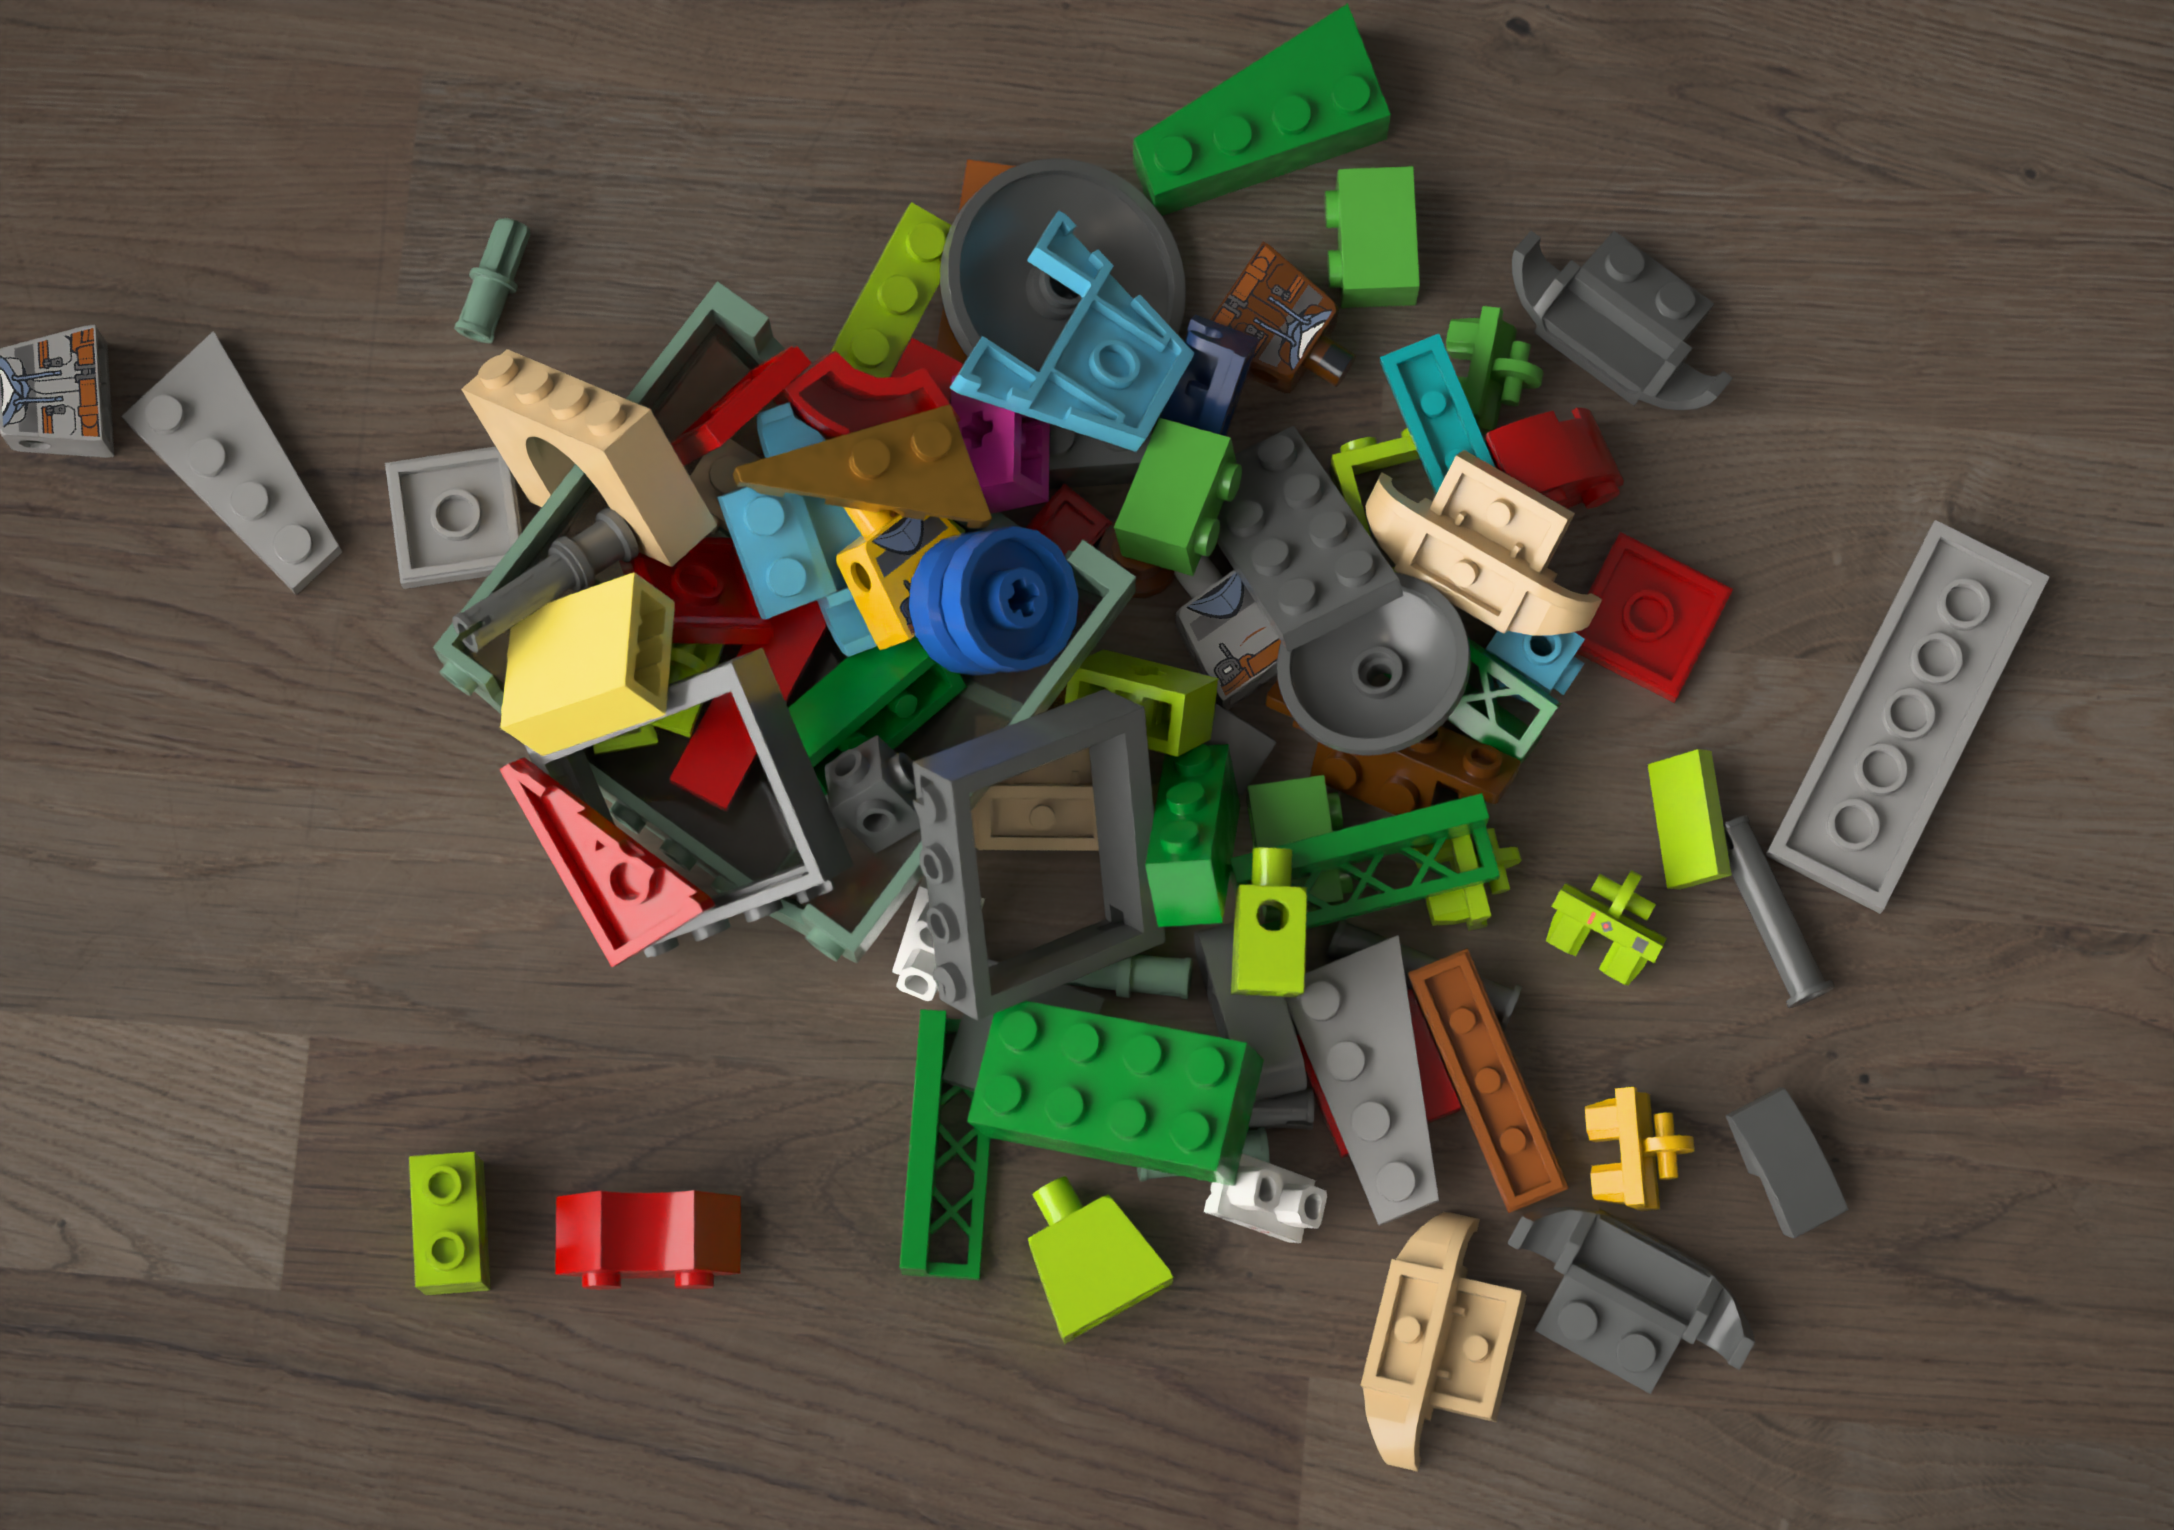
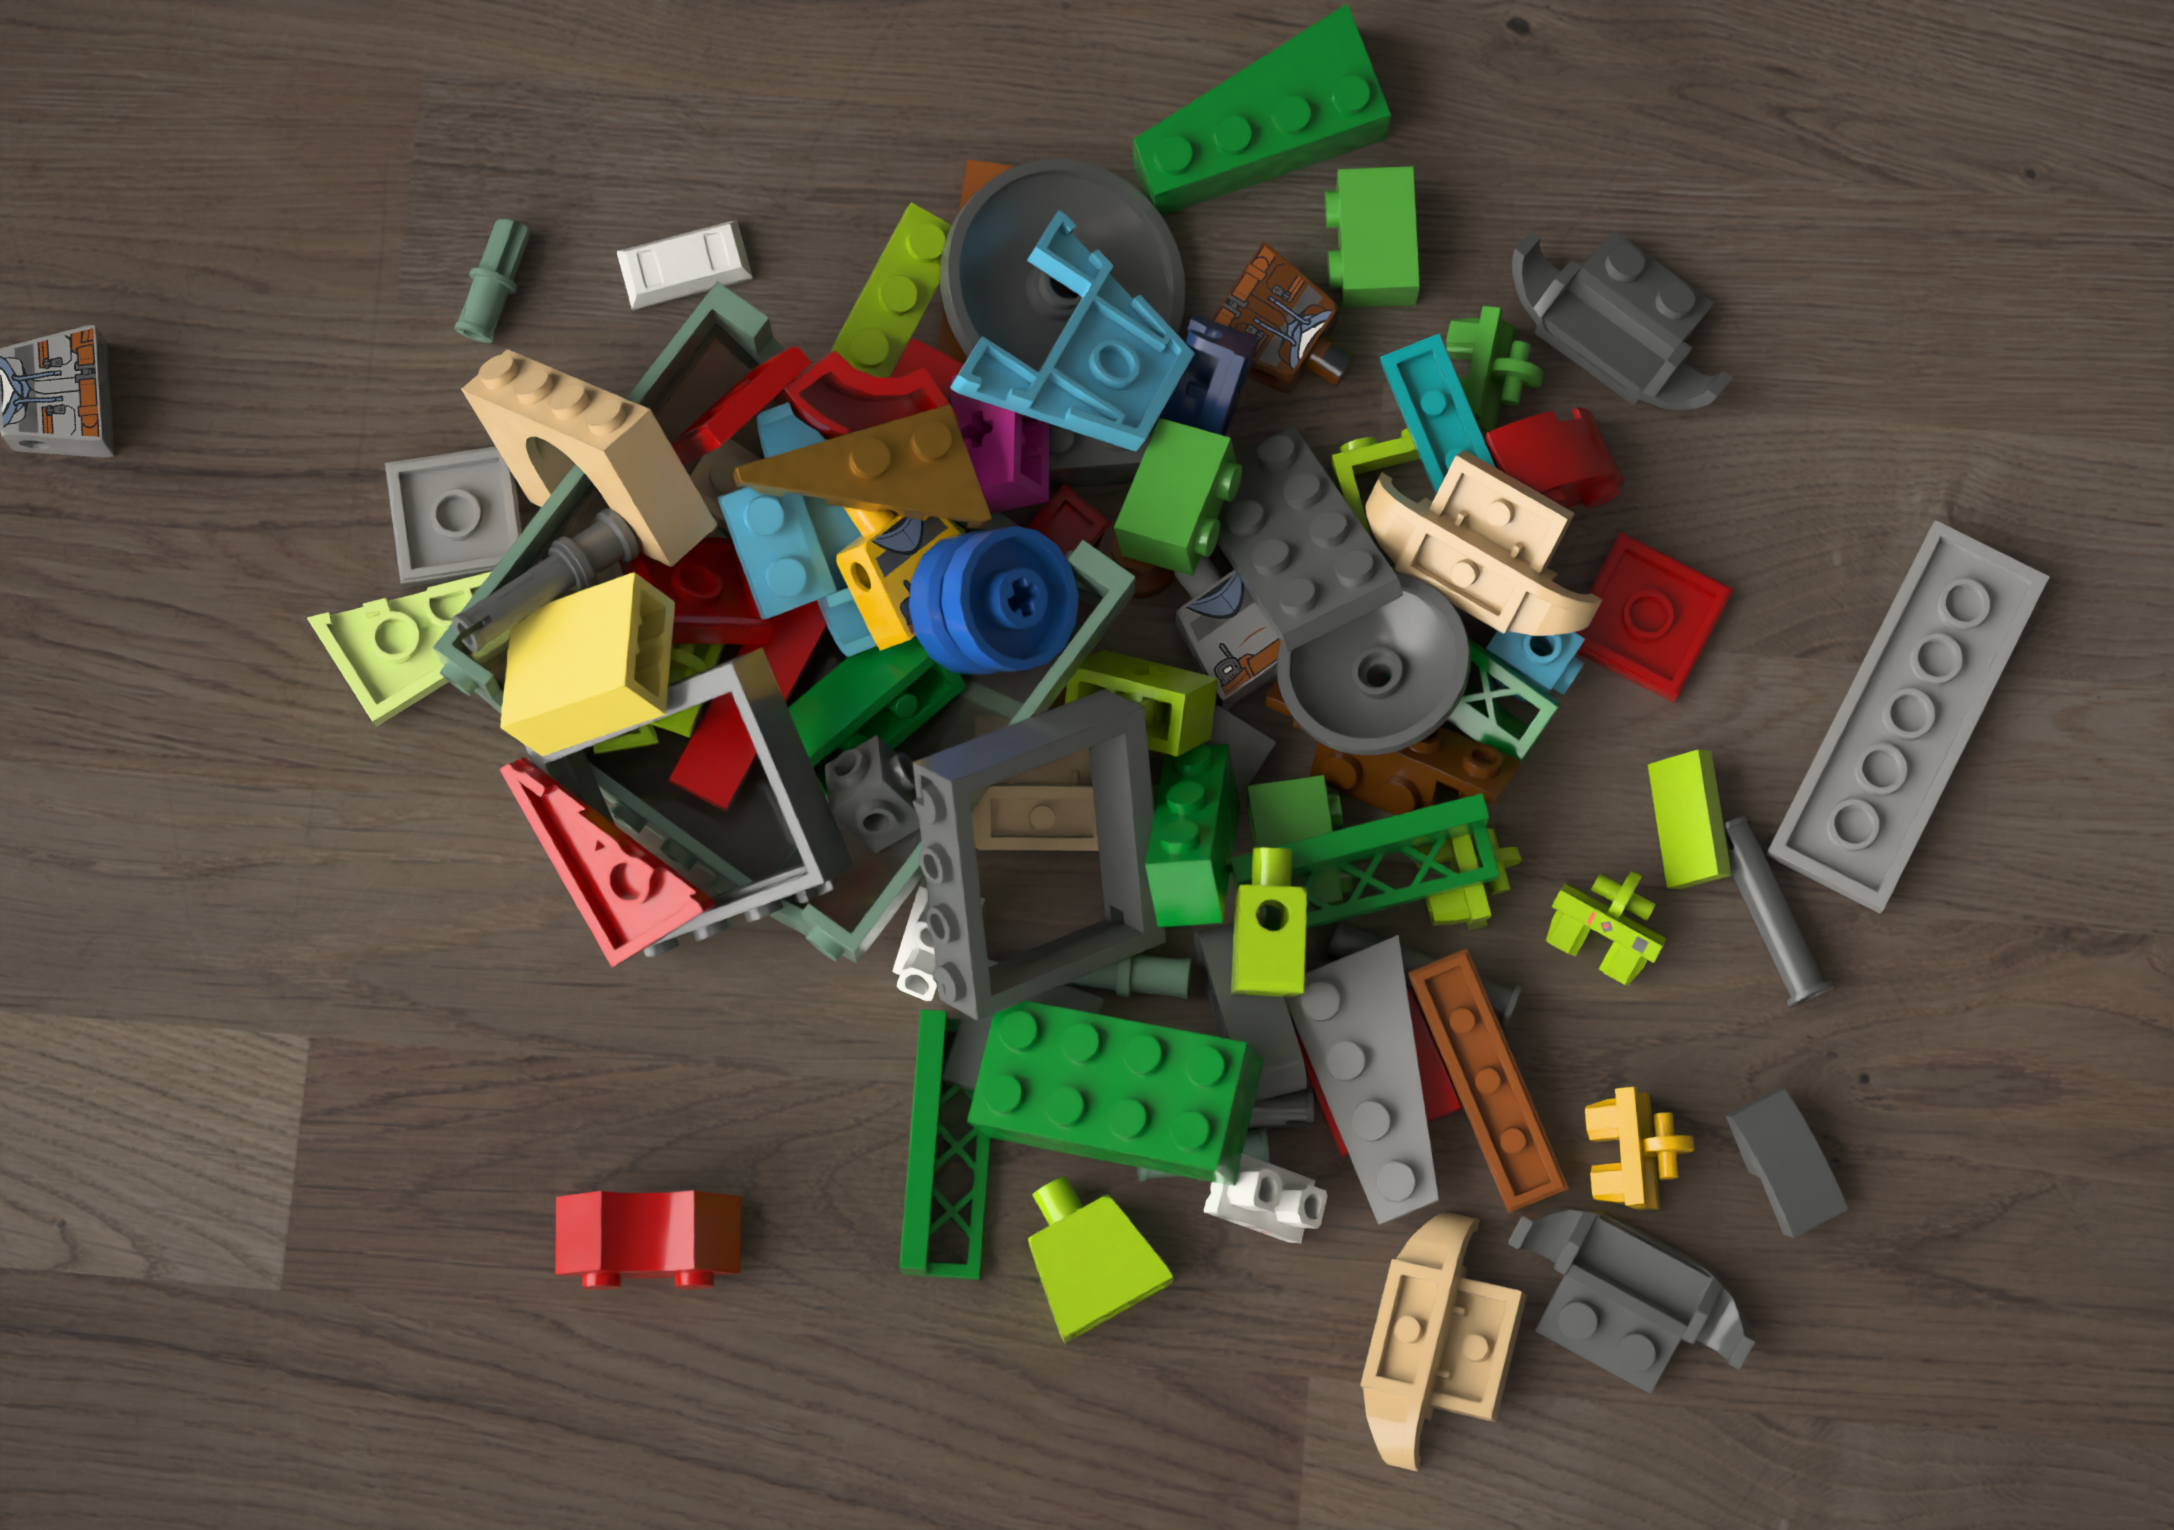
light grey wing [122,331,342,595] -> none
lime brick [409,1152,491,1295] -> none
none -> yellowish green wing [307,571,510,727]
none -> white tile [617,220,753,311]

